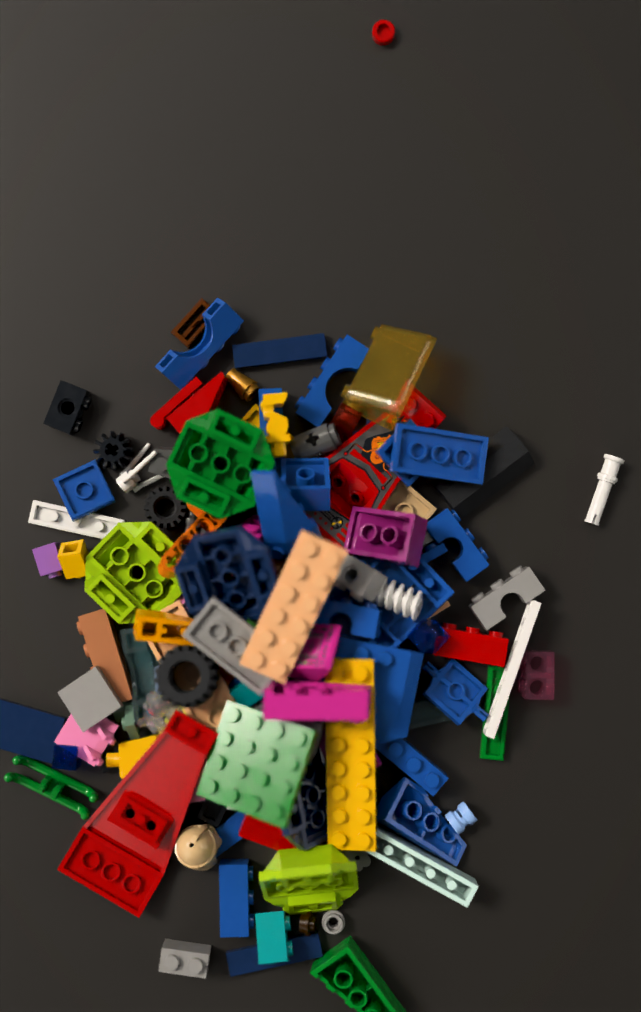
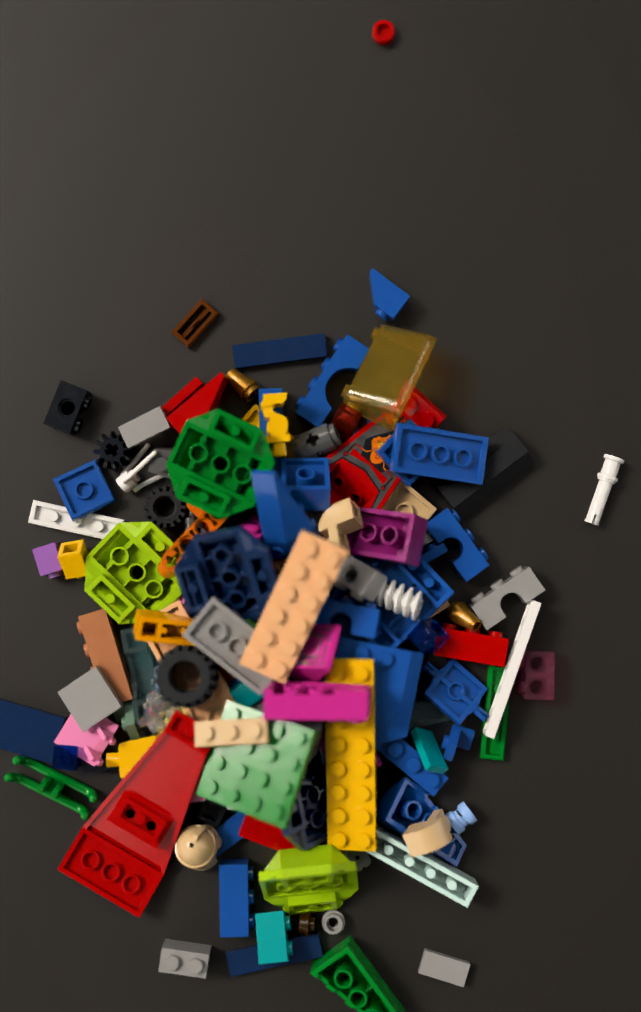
blue arch [155,298,244,390] -> none
none -> light grey tile [118,406,172,449]
none -> tan plate [195,718,270,747]
none -> tan brick [319,498,364,557]
none -> blue slope [369,268,410,323]
none -> tan brick [403,809,453,857]
none -> teal tile [410,727,448,774]
none -> light grey tile [418,948,471,987]
none -> blue bracket [441,724,475,762]
none -> pearl gold cone [446,601,482,632]

